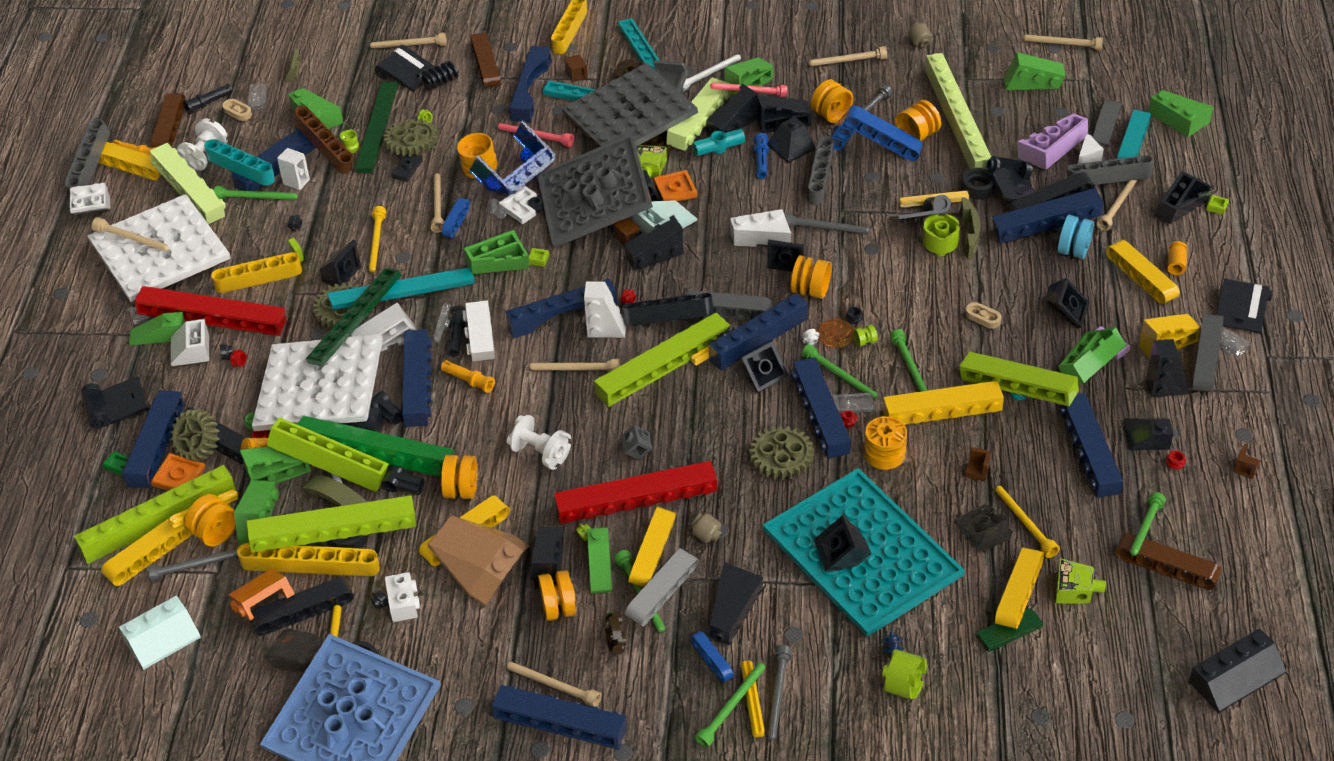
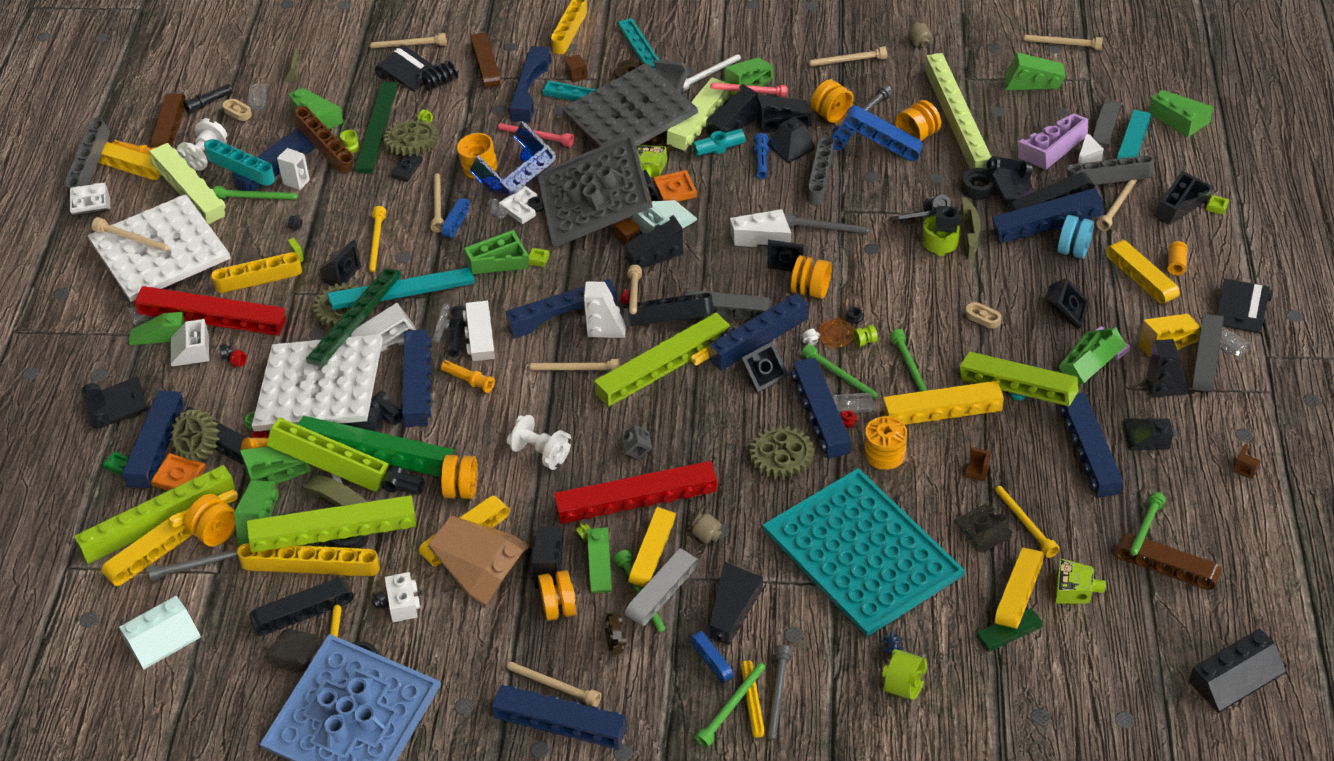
orange panel [228,568,294,620] -> none
black slope [814,515,871,572] -> none
yellow axle [899,191,969,208] -> none
red plate [1165,451,1186,469] -> none
none -> tan piece [627,265,642,314]
none -> black brick [935,206,962,233]

